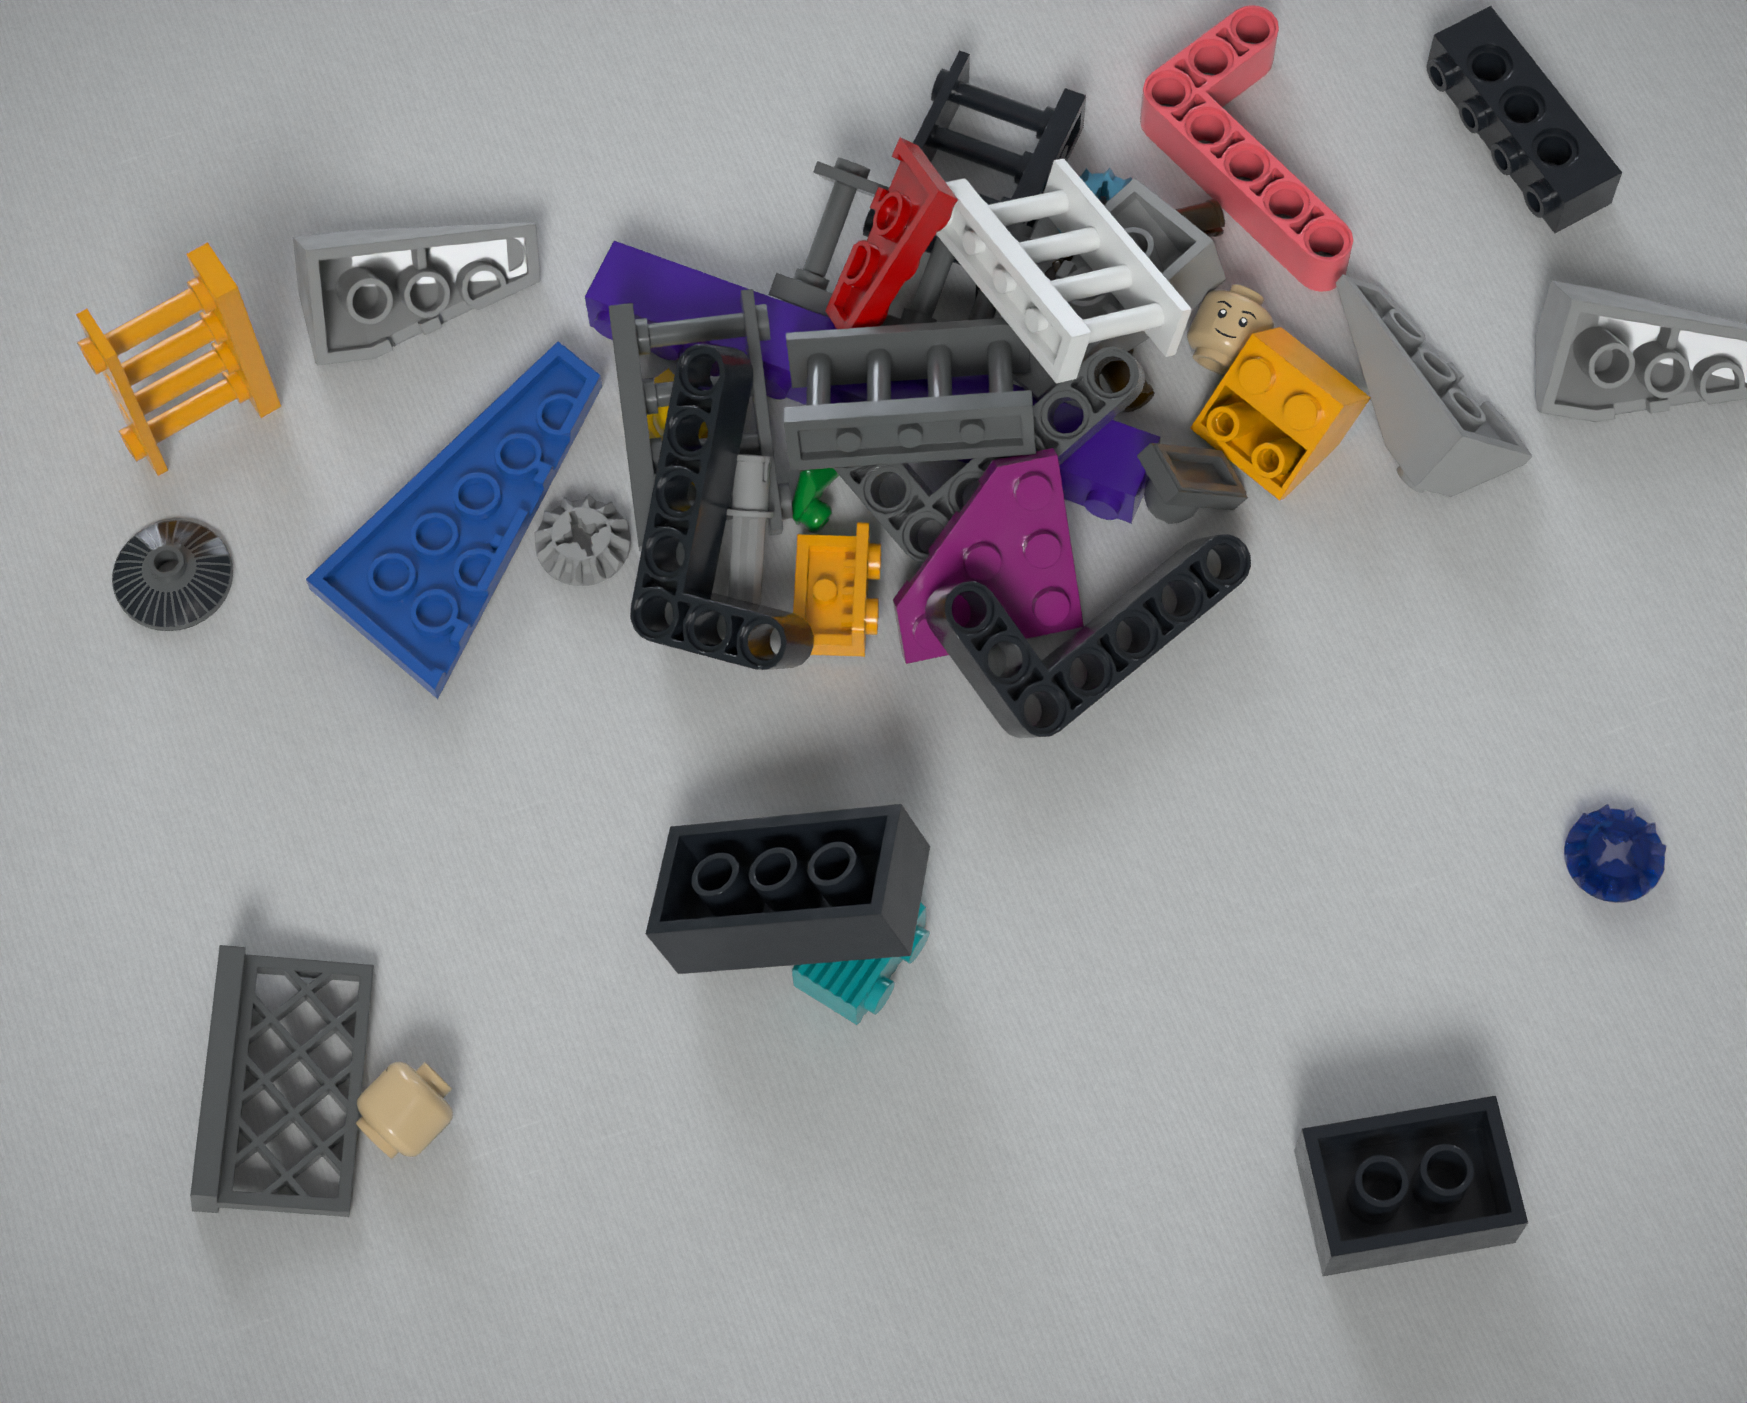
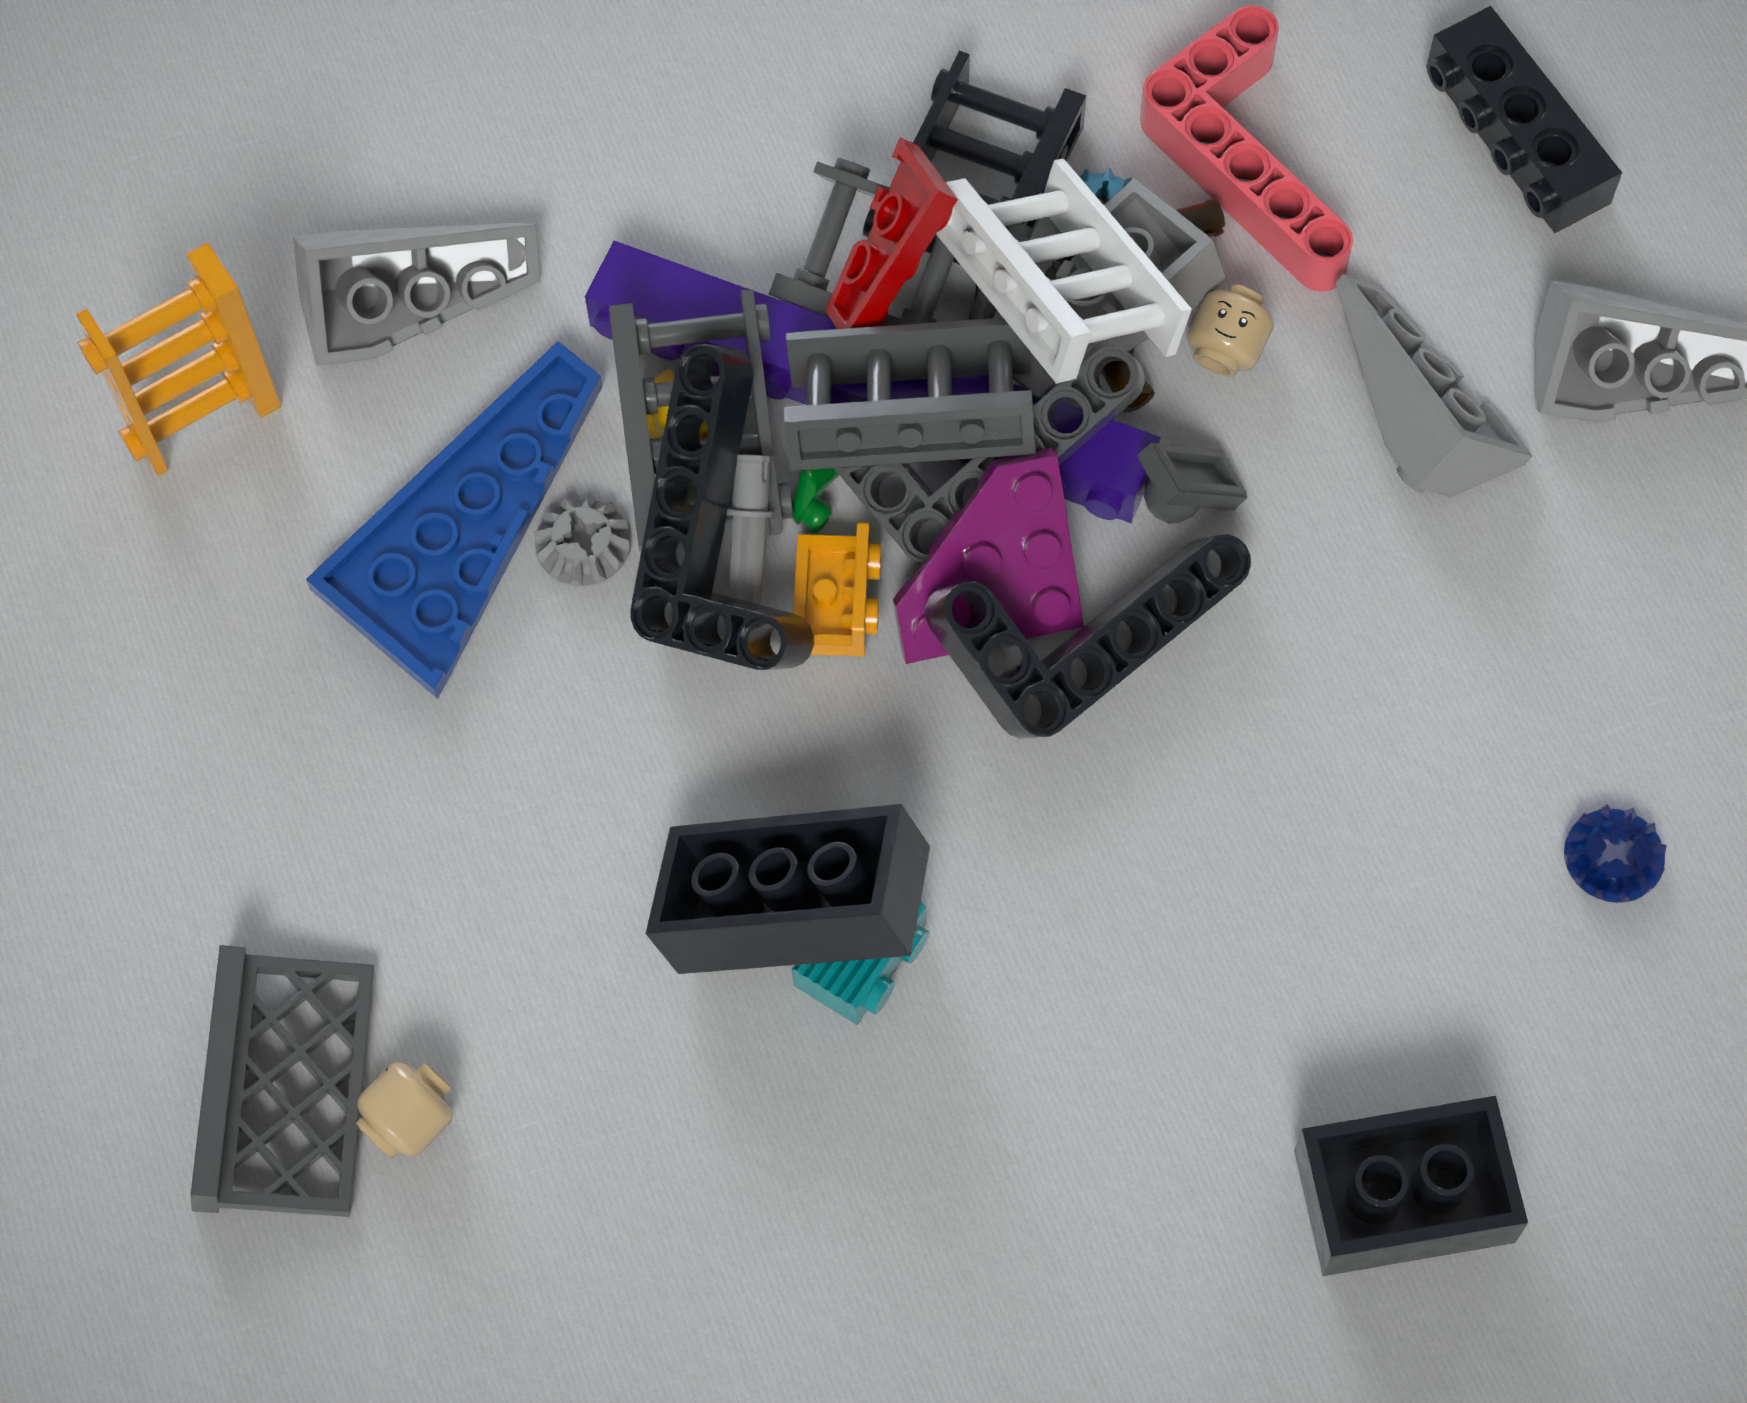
dish [112,520,233,631] -> none
light orange slope [1190,327,1371,501] -> none

